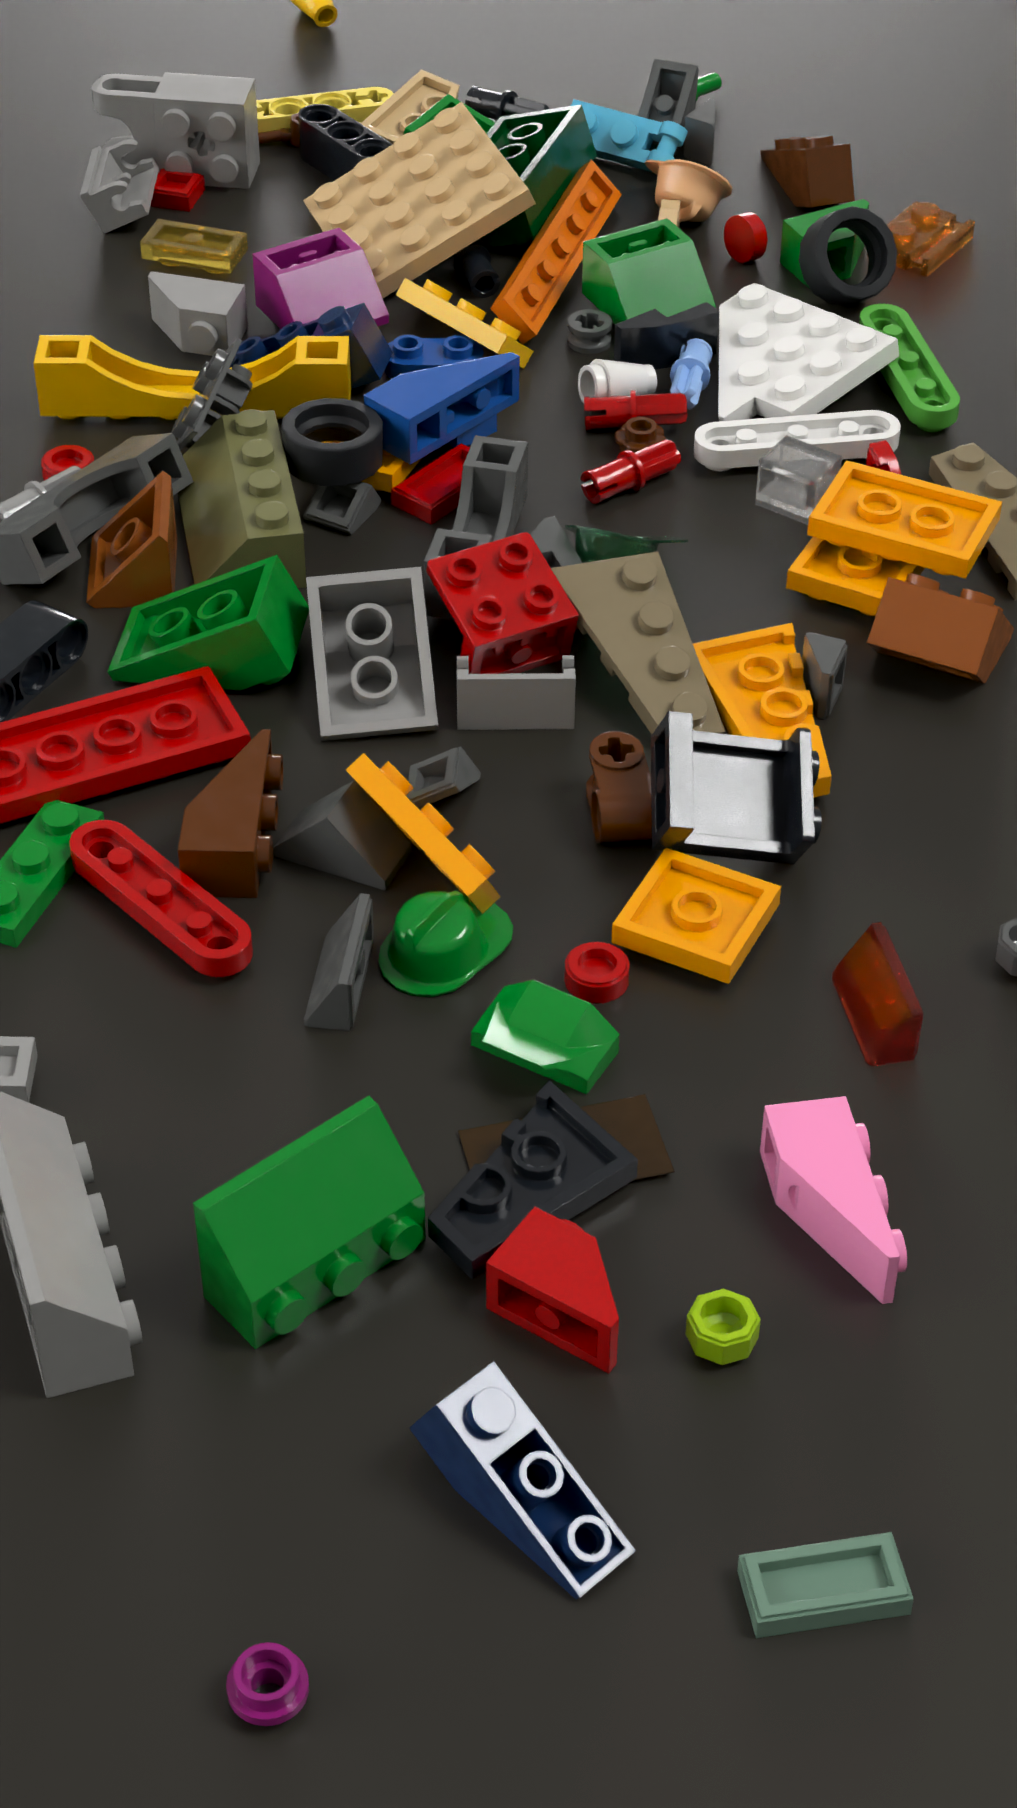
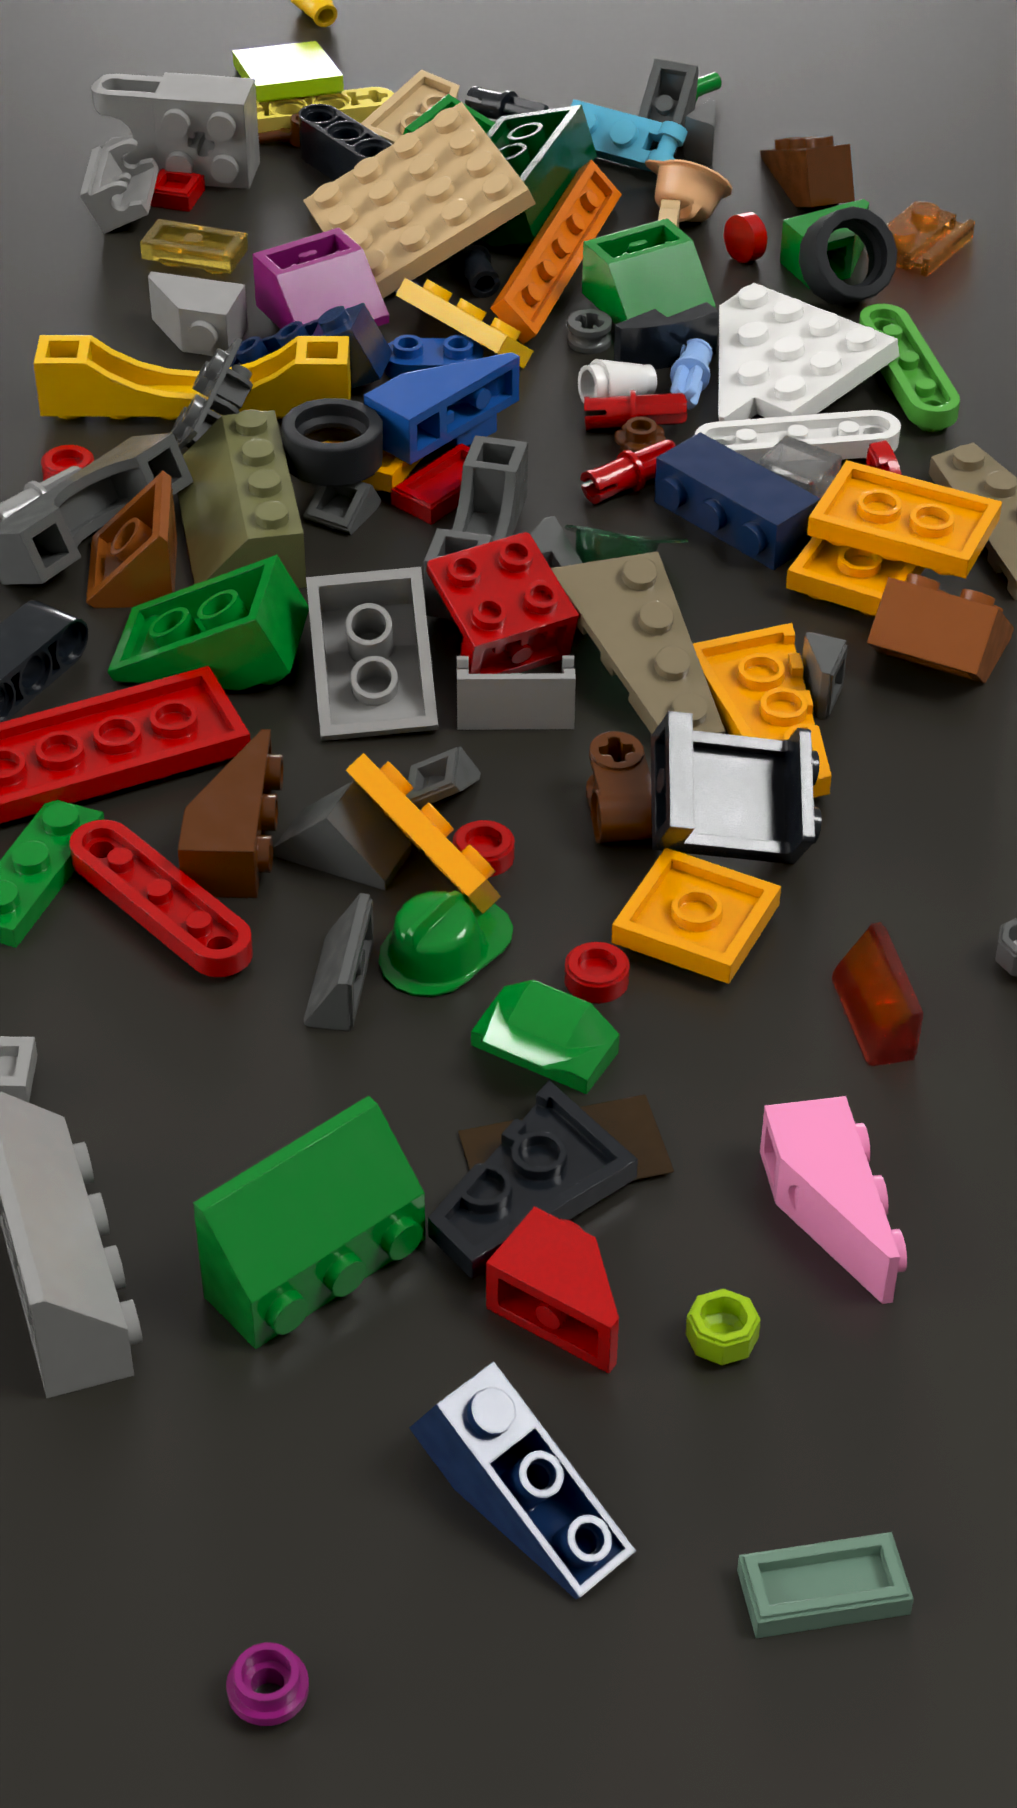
none -> tile [232,41,344,103]
none -> red tile [453,820,515,877]
none -> dark blue brick [654,432,821,570]

